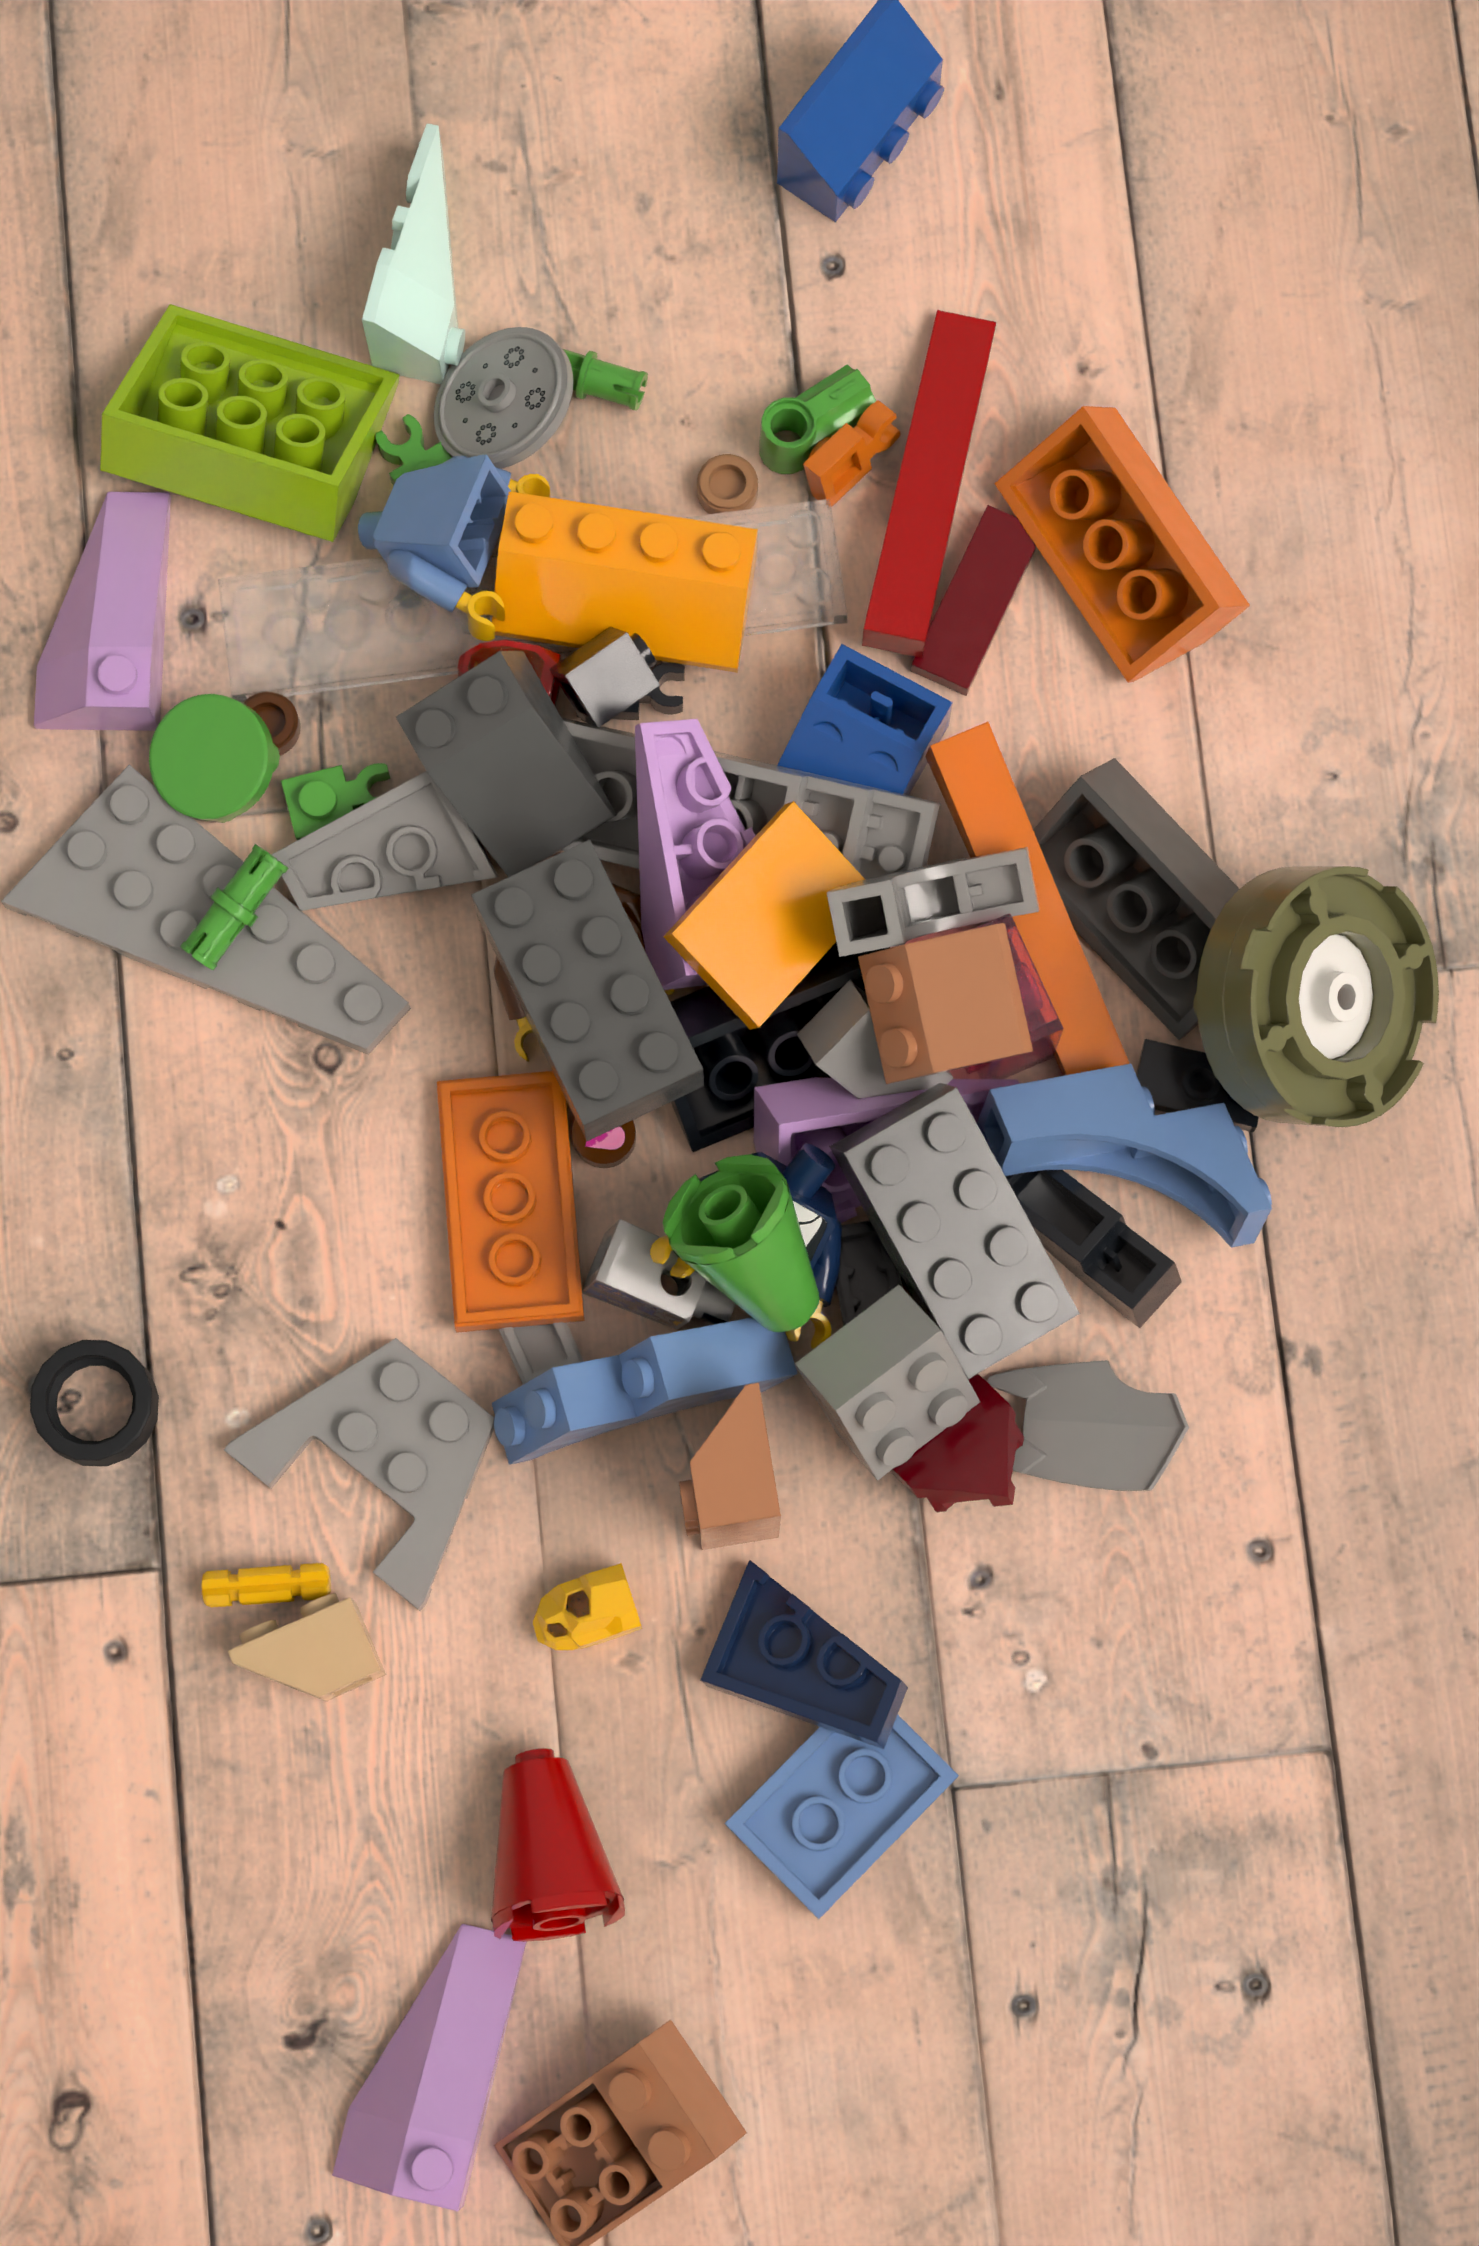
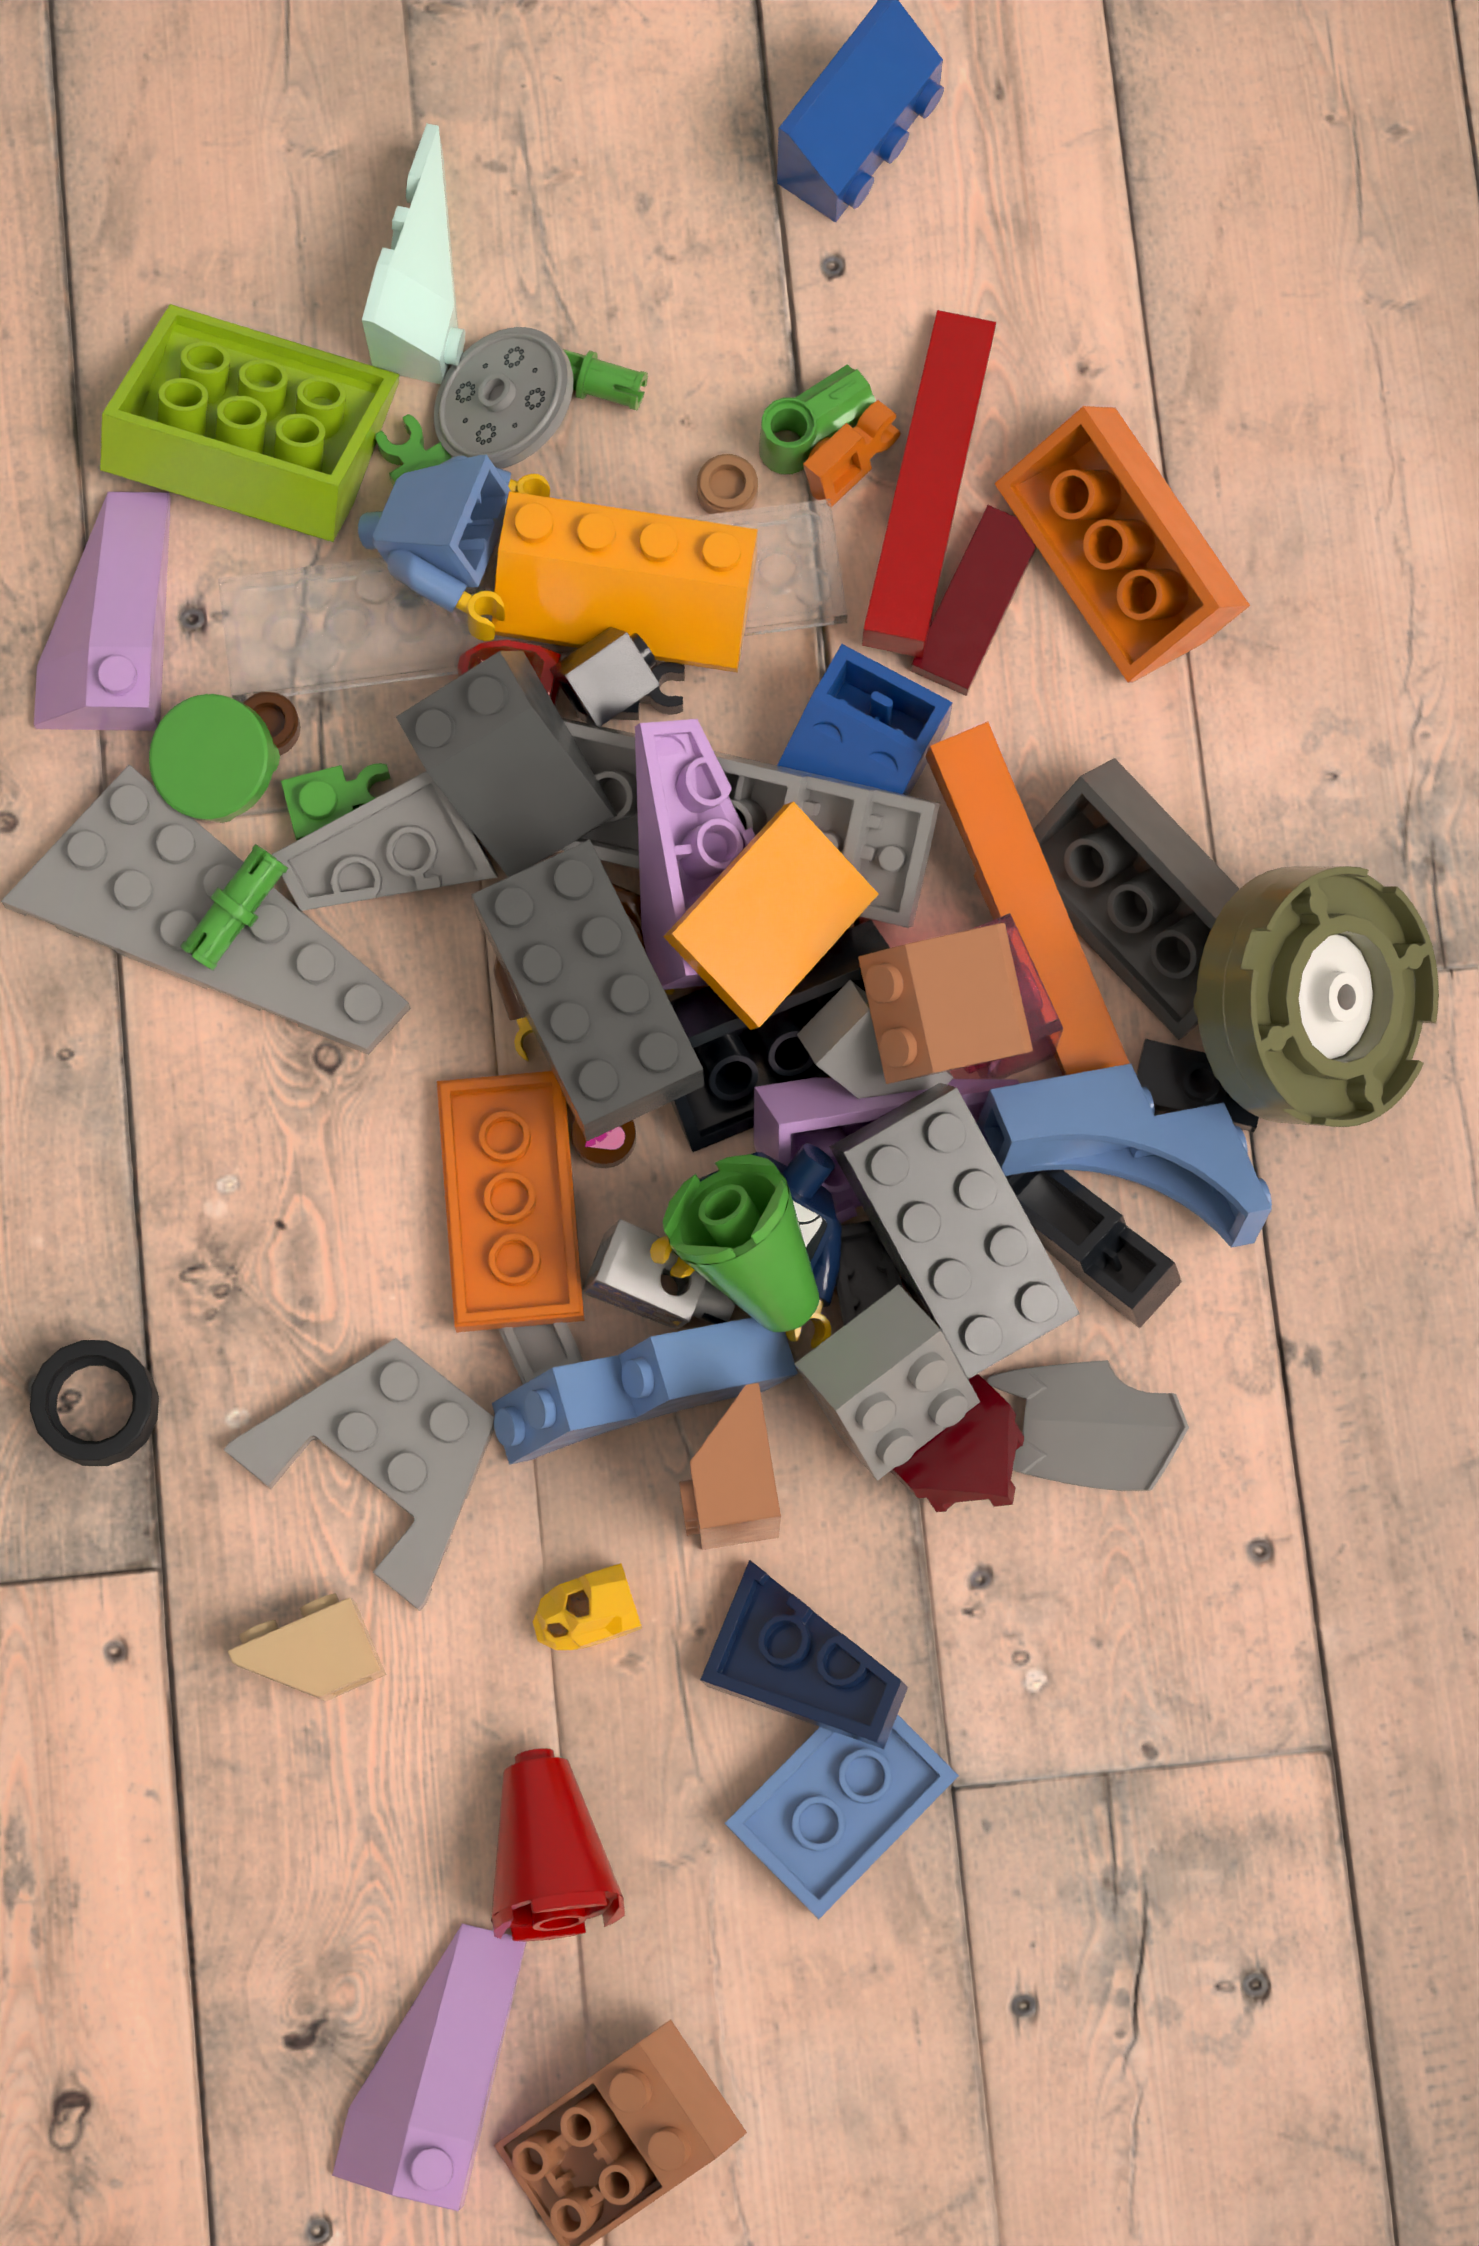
yellow axle [201,1563,331,1608] -> none
light grey arch [827,847,1040,957] -> none

